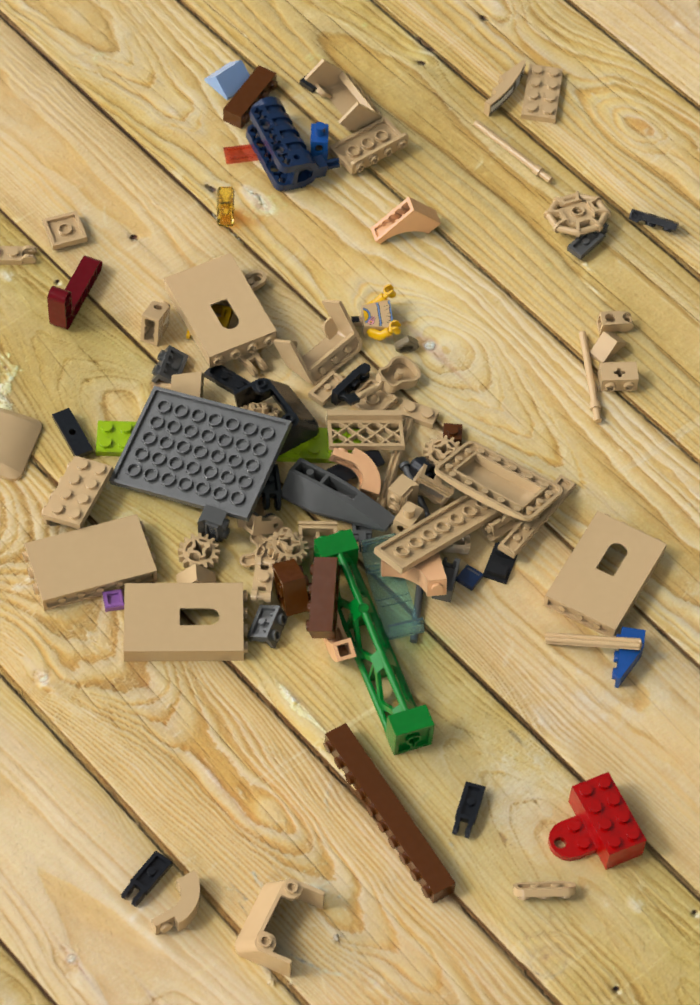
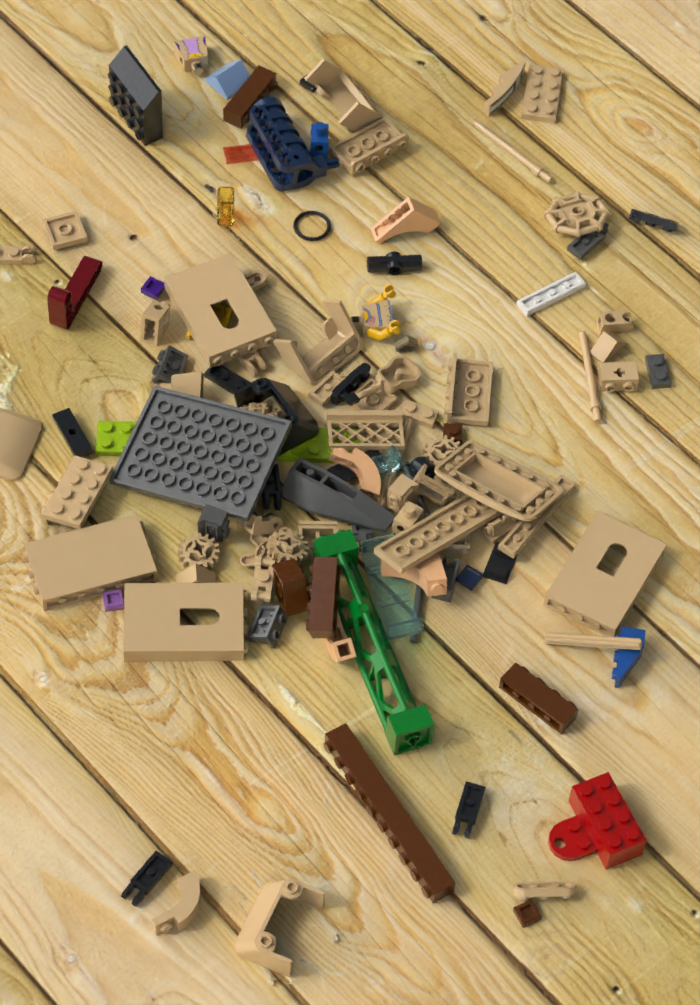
none -> black slope [108,45,163,146]
none -> dark purple plate [141,276,165,300]
none -> tan torso [174,36,208,75]
none -> black tyre [293,211,331,241]
none -> black piece [367,251,422,276]
none -> clear light blue bracket [371,445,402,475]
none -> tan bracket [444,353,493,426]
none -> reddish brown brick [499,663,578,735]
none -> reddish brown tile [513,899,542,928]
none -> white tile [516,272,586,317]
none -> dark grey plate [645,354,671,389]

